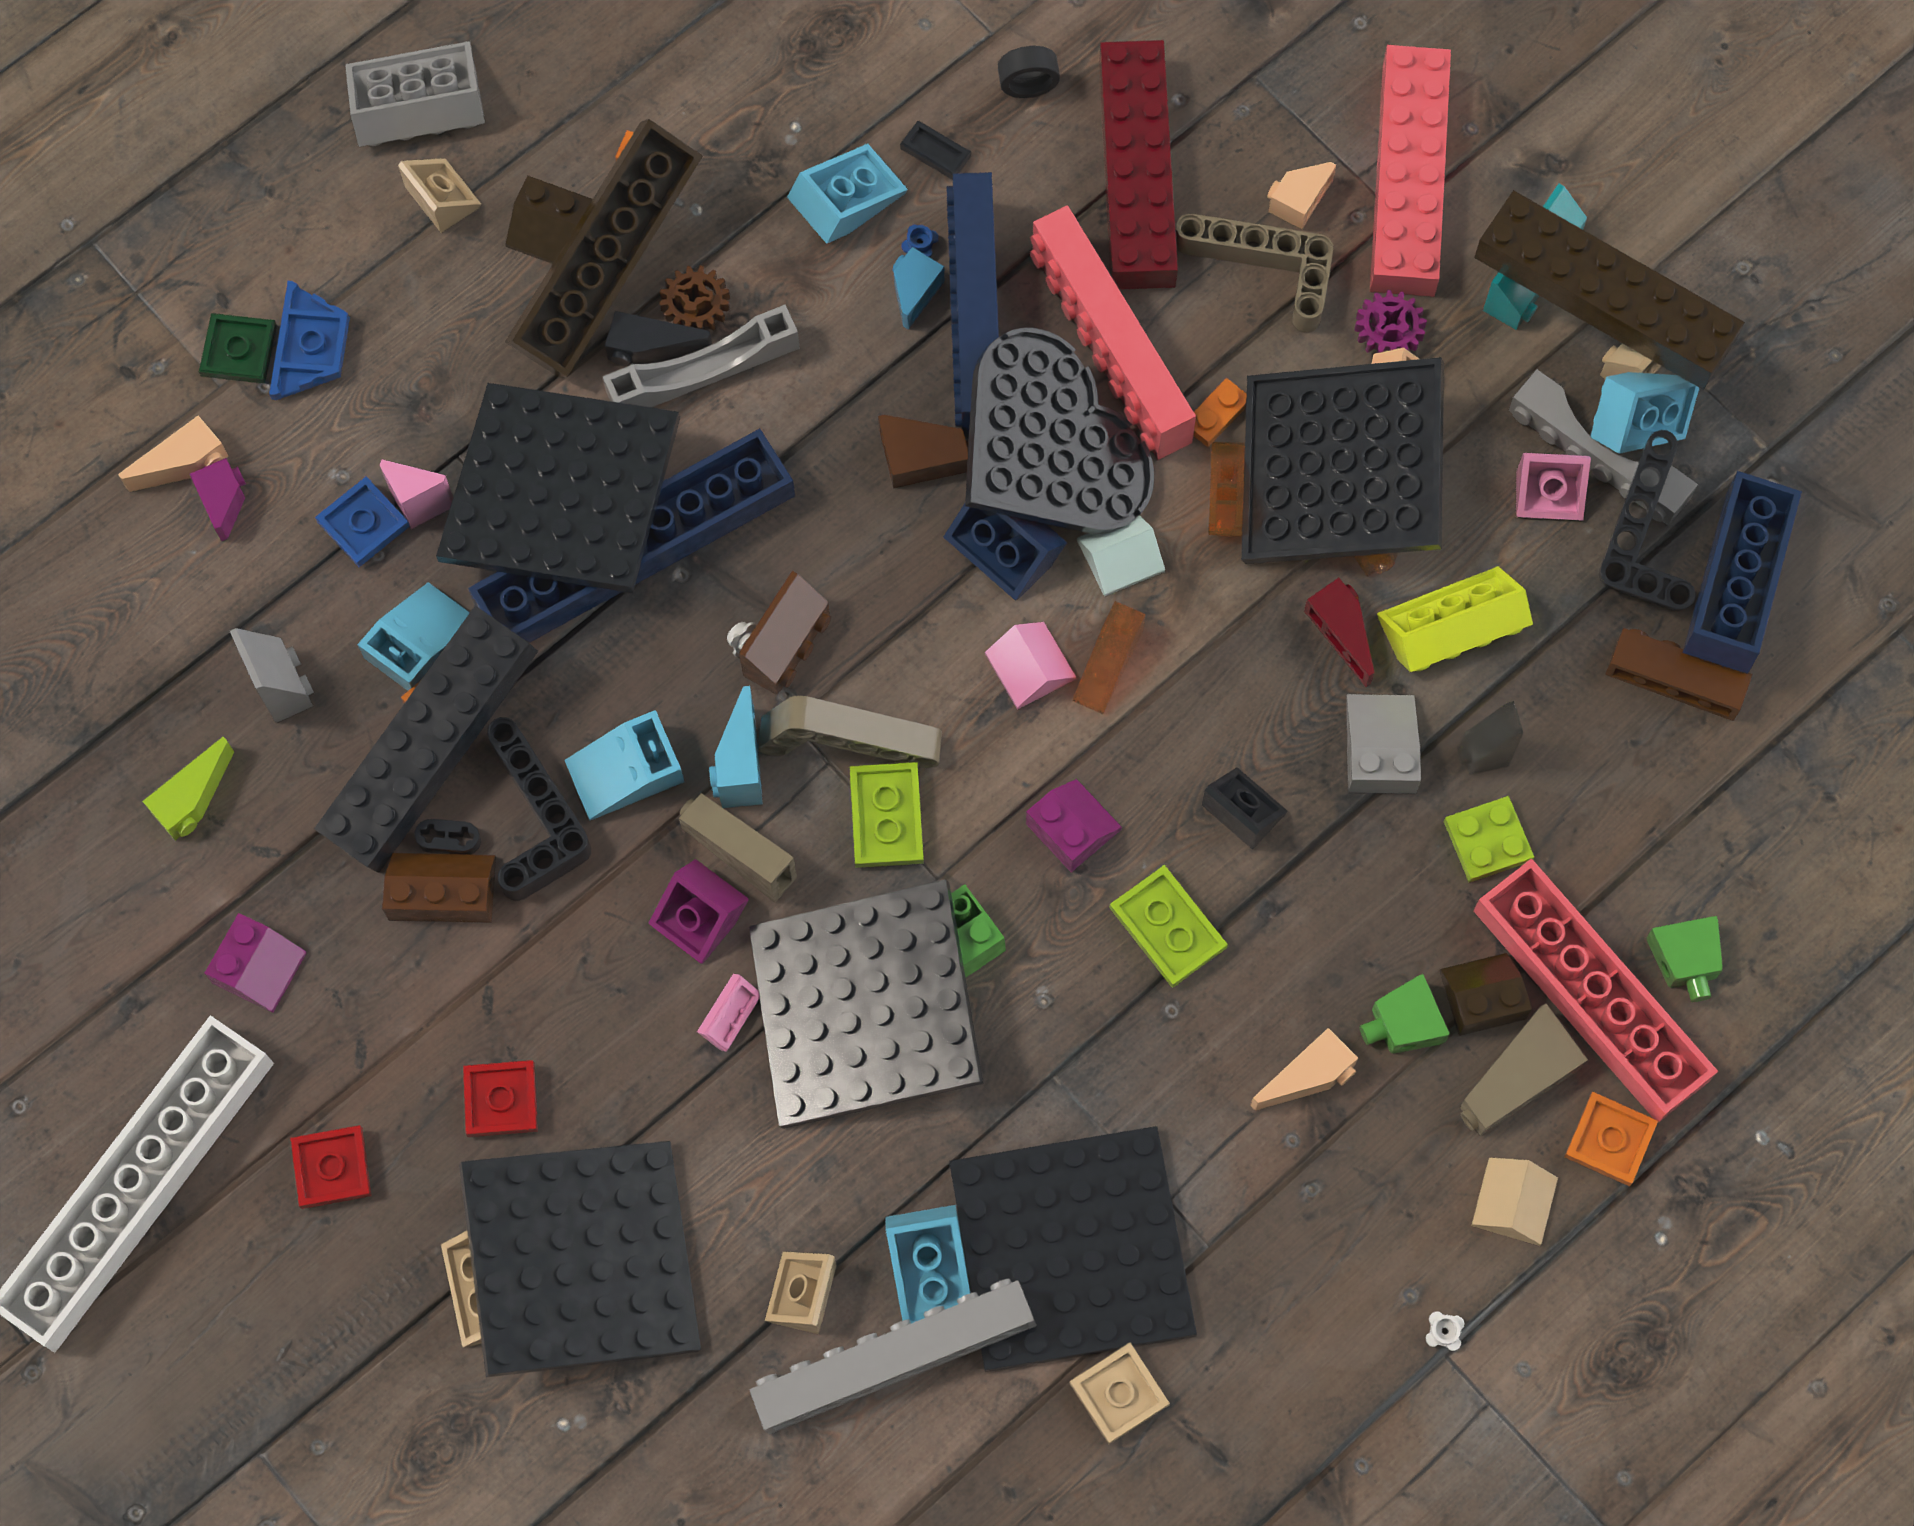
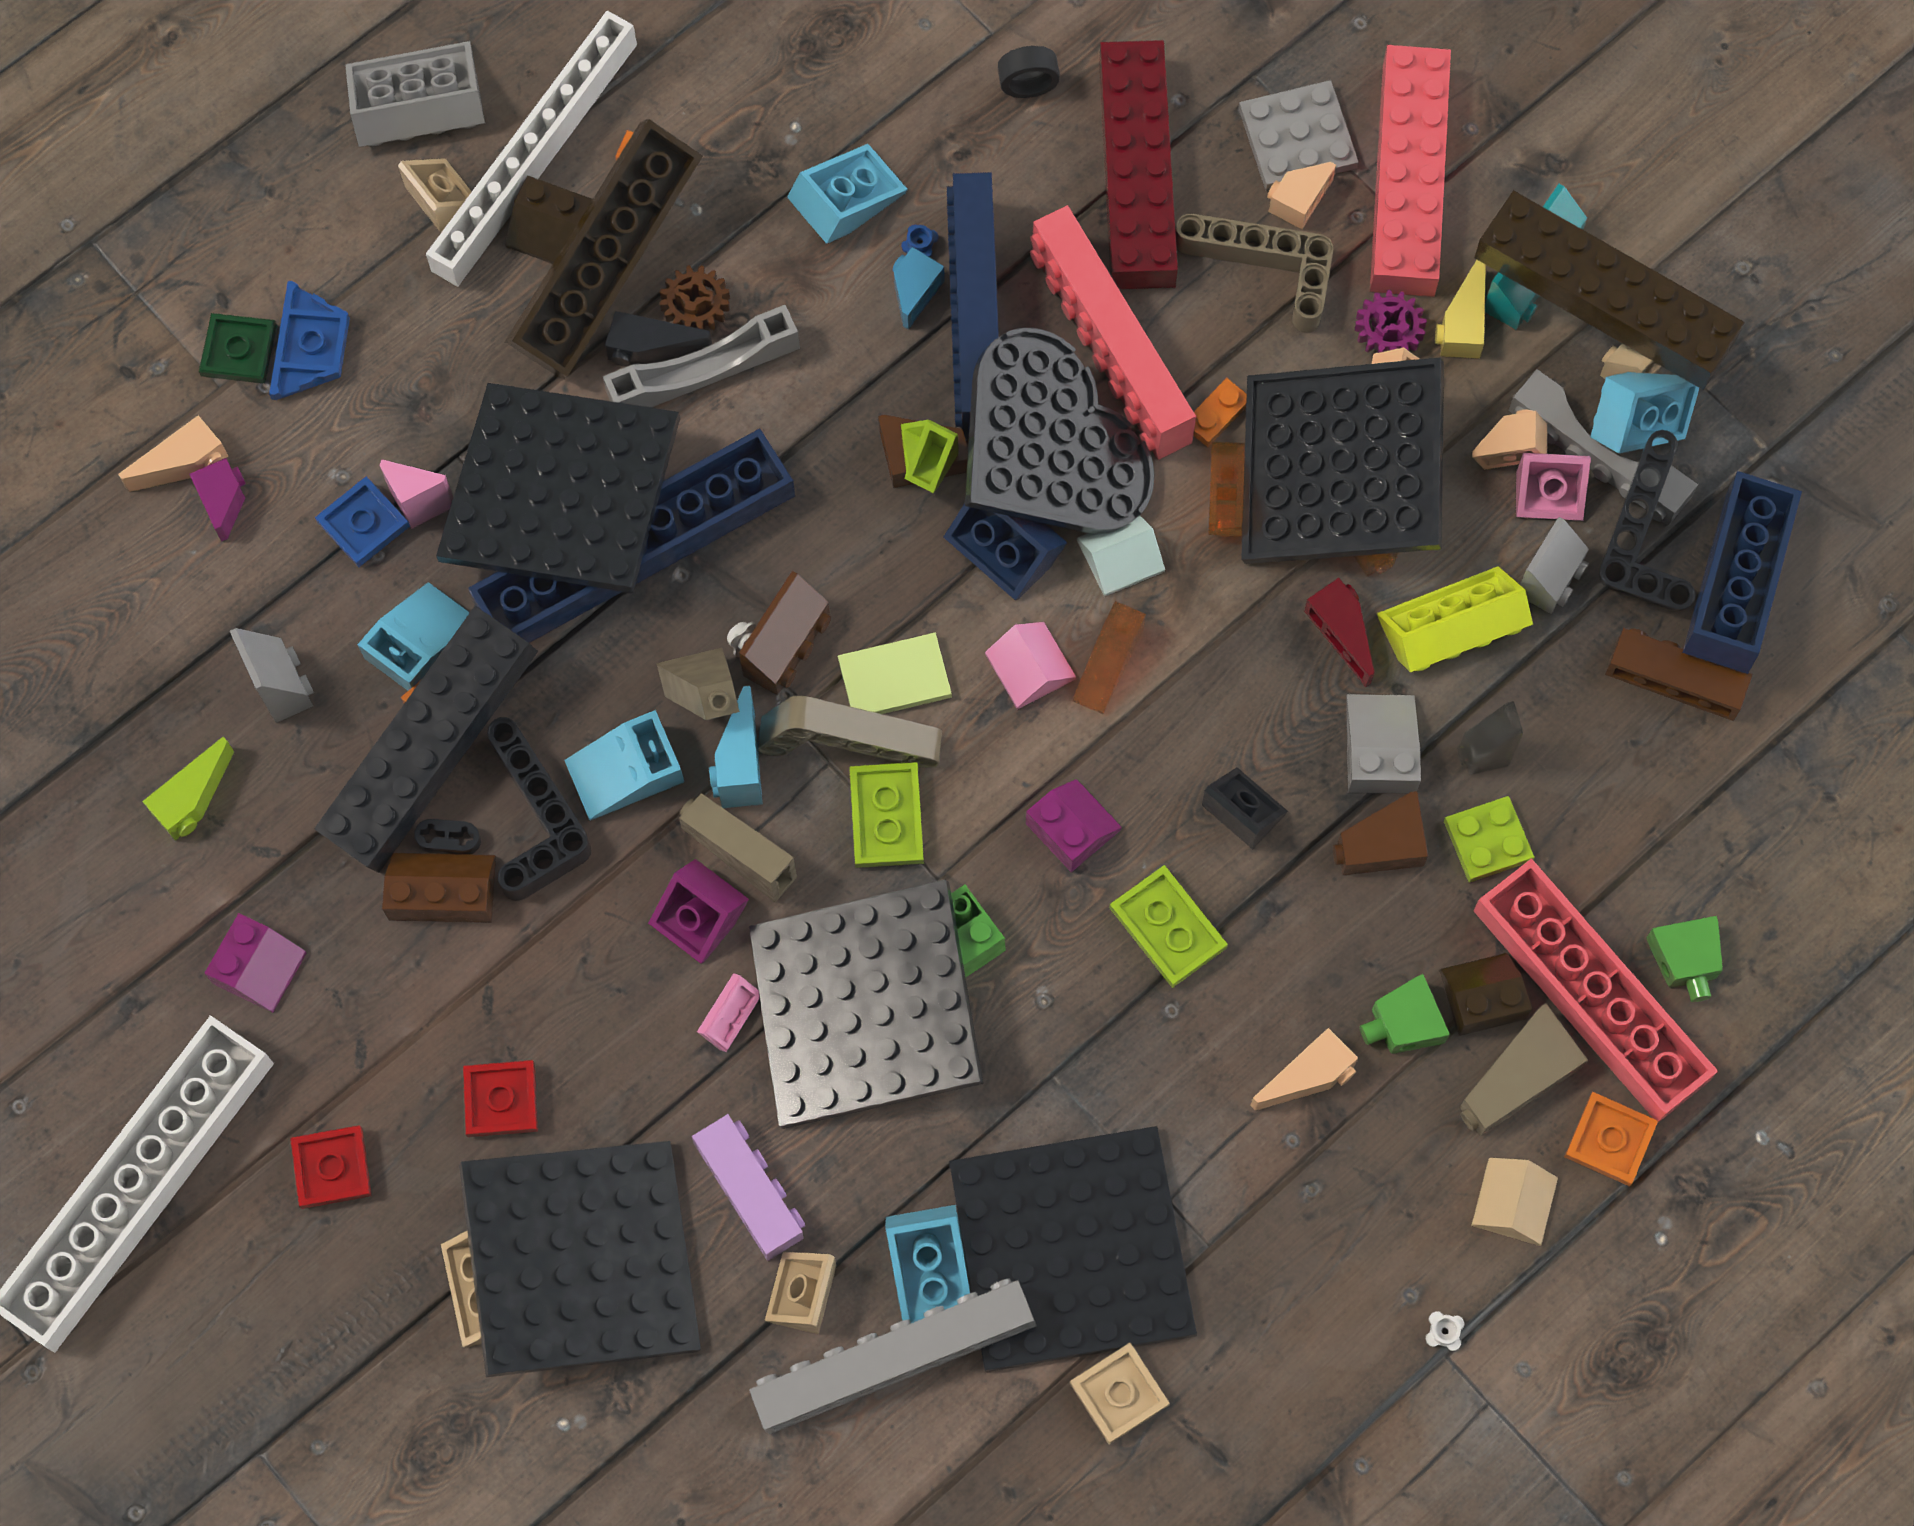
black tile [900,120,971,180] -> none
none -> white brick [426,11,637,287]
none -> dark tan slope [657,648,740,720]
none -> lavender brick [692,1114,805,1261]
none -> yellowish green tile [838,632,952,714]
none -> lime slope [901,420,958,493]
none -> light grey plate [1239,80,1359,191]
none -> reddish brown slope [1333,791,1428,875]
none -> light yellow slope [1435,260,1486,359]
none -> light nougat slope [1472,409,1547,470]
none -> light grey slope [1520,517,1589,614]

